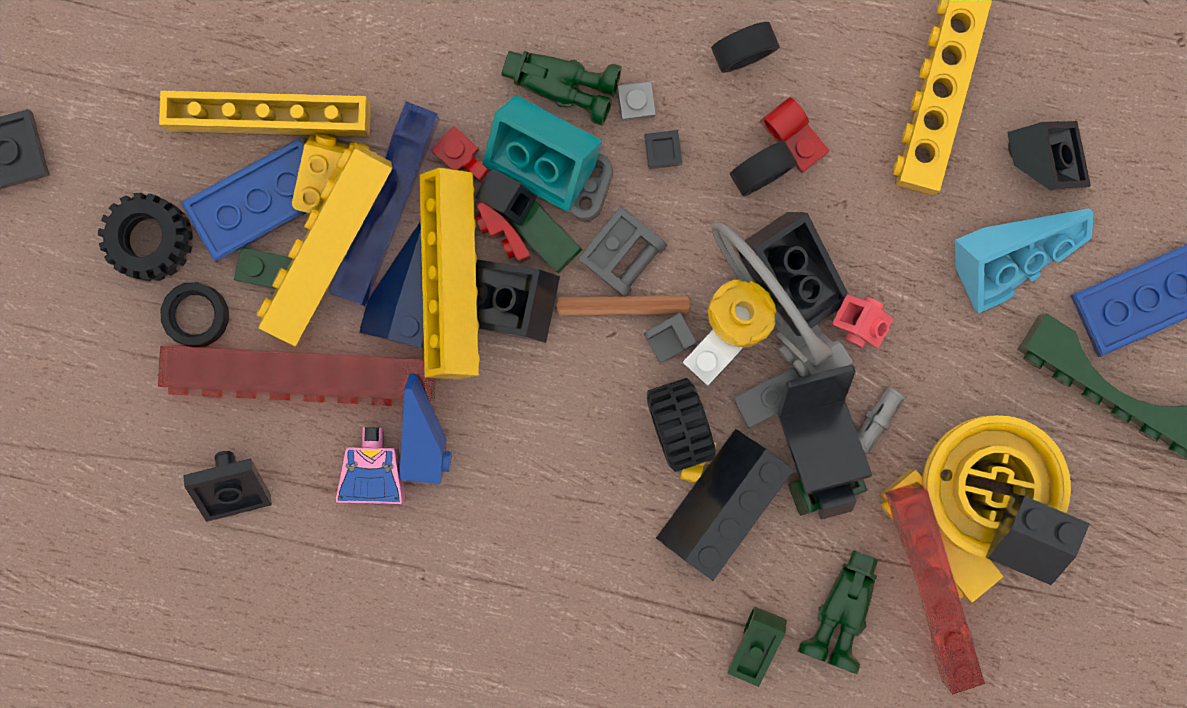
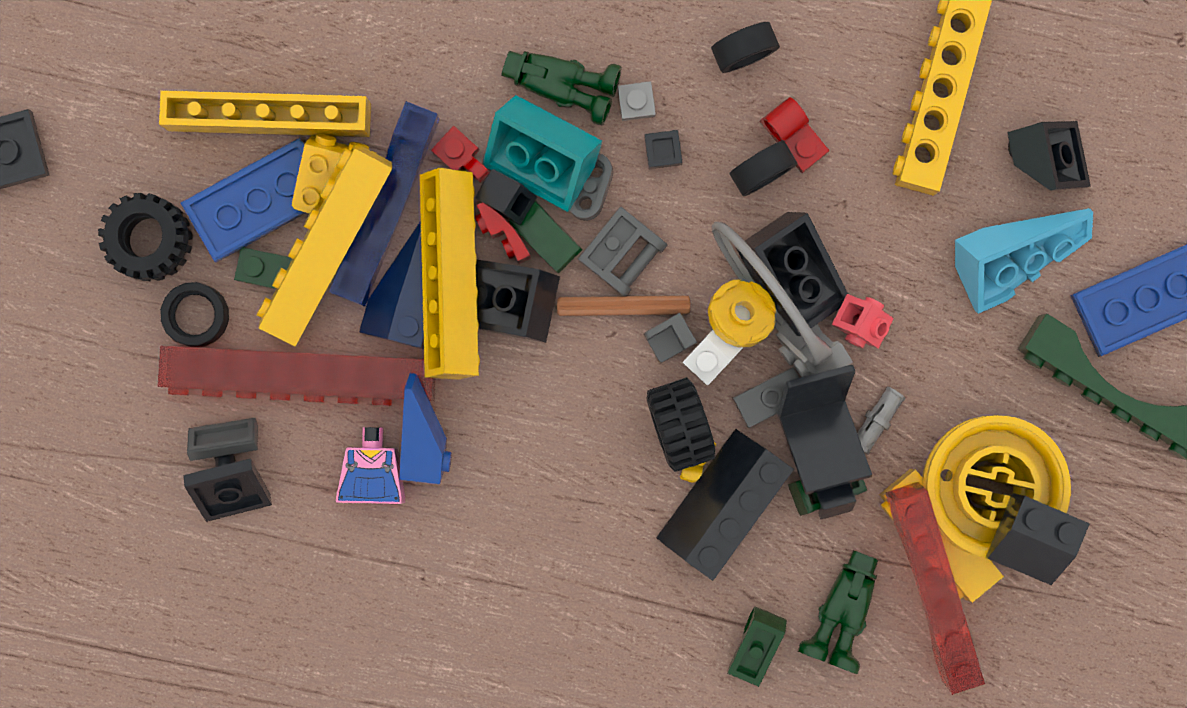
none -> dark grey tile [187,418,258,461]

